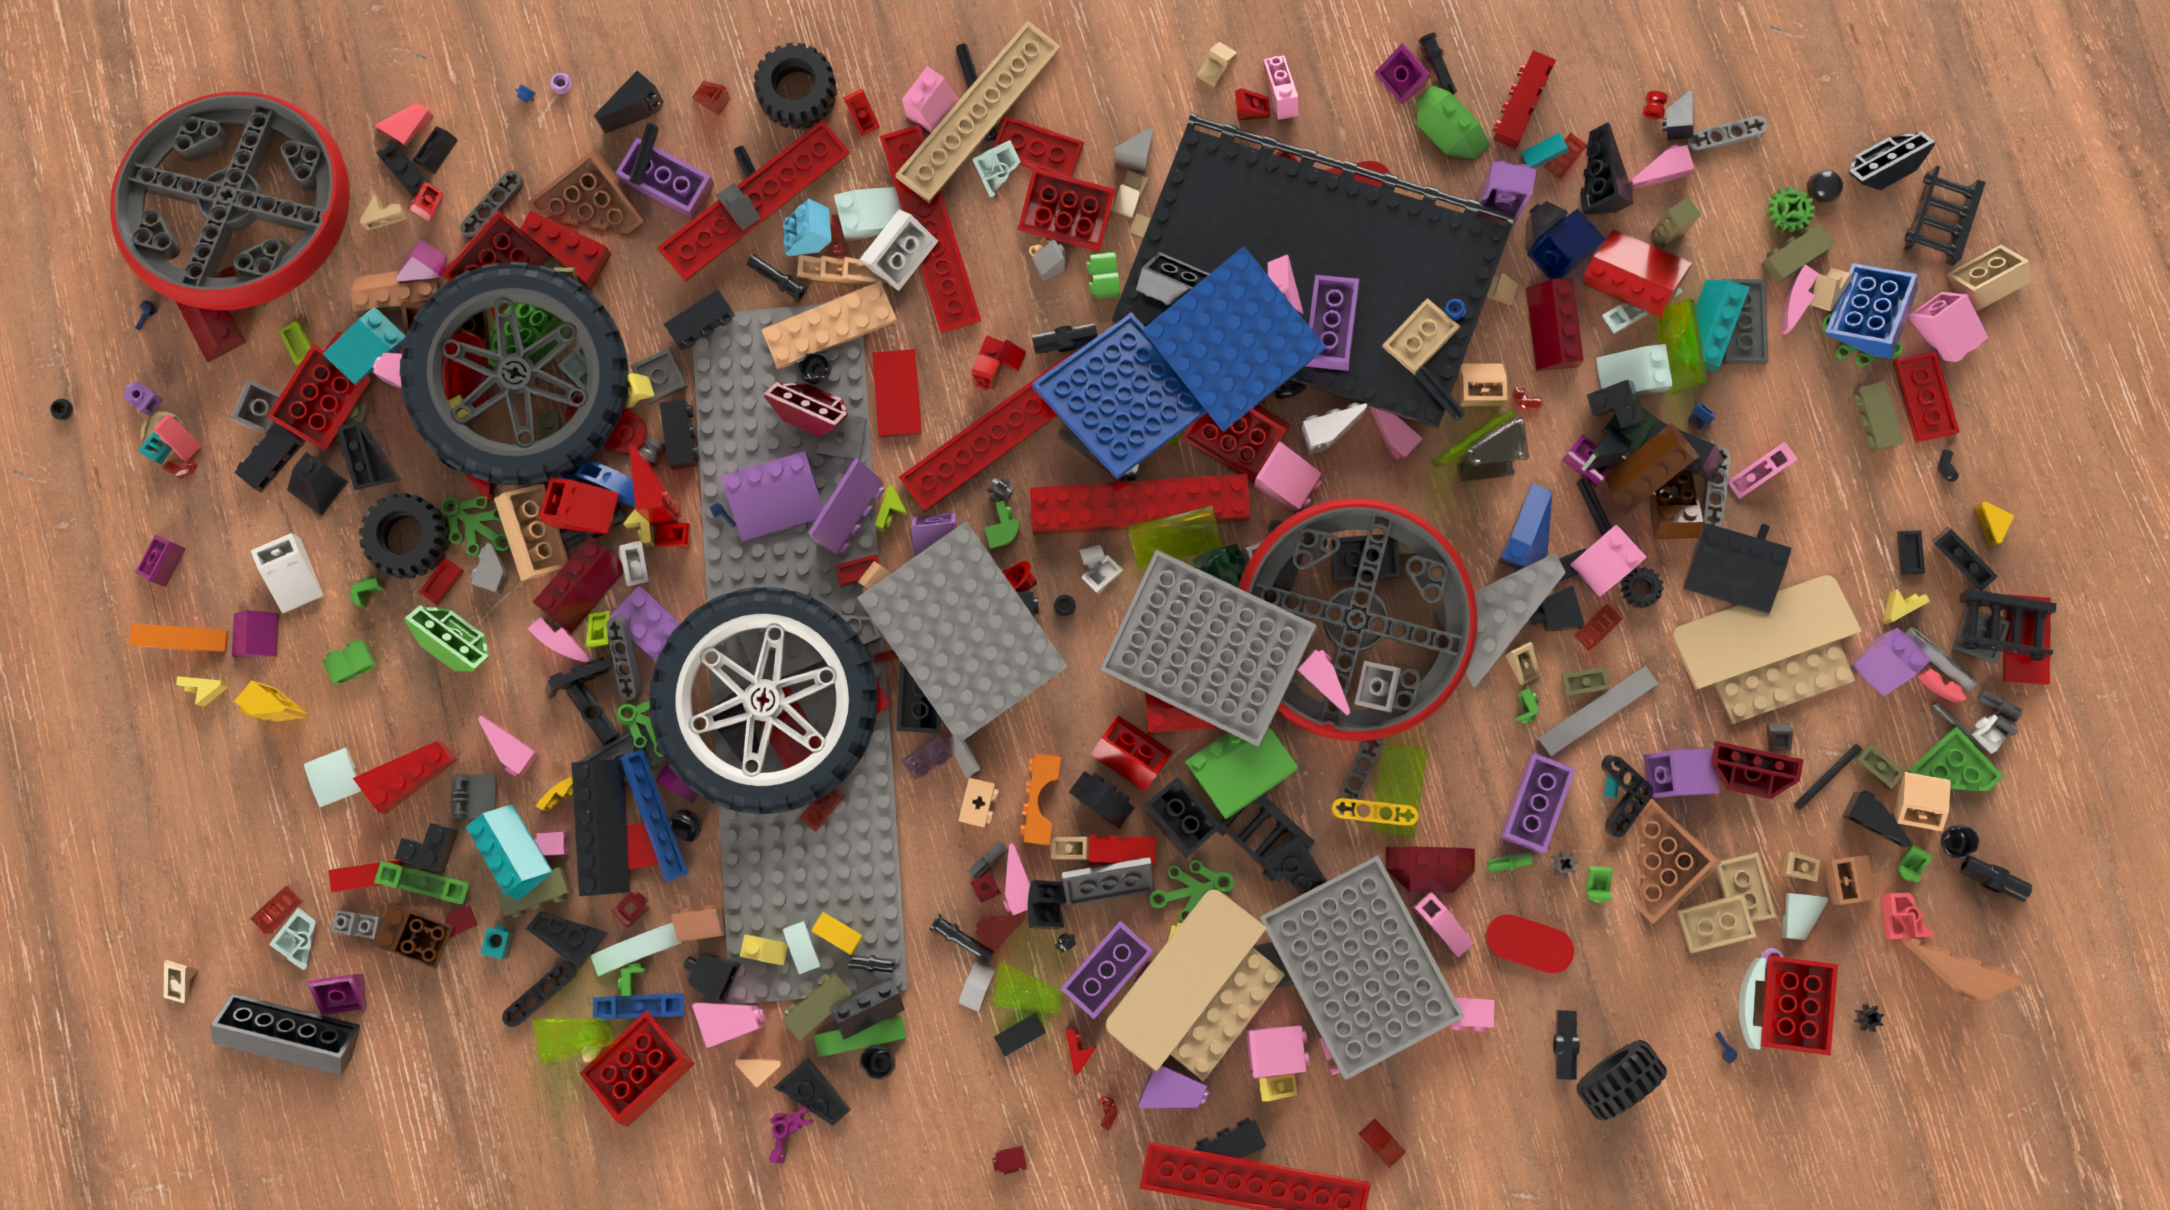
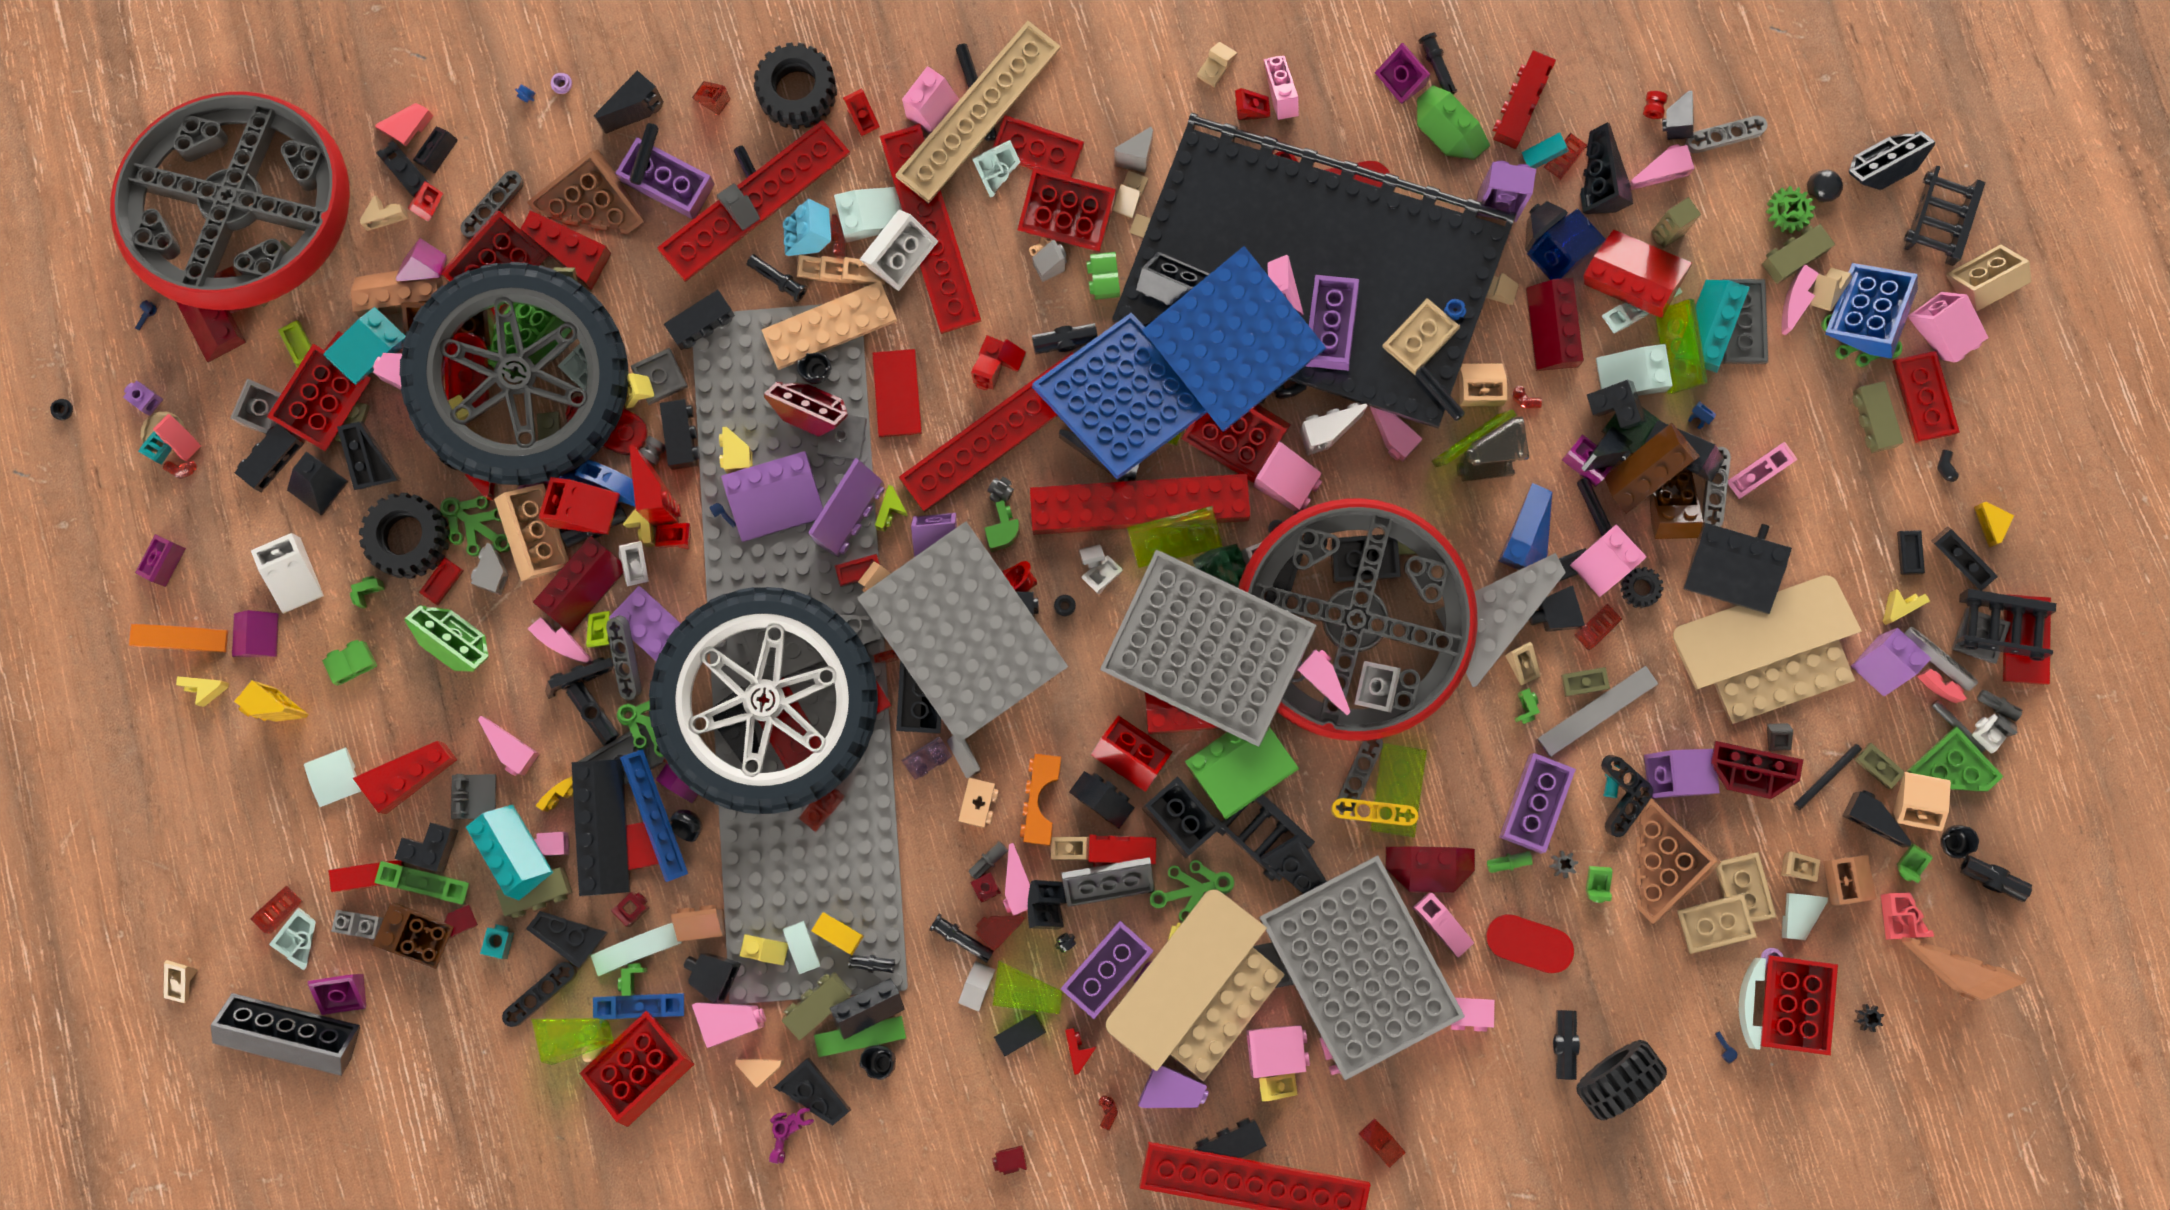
none -> light yellow slope [719,427,753,474]

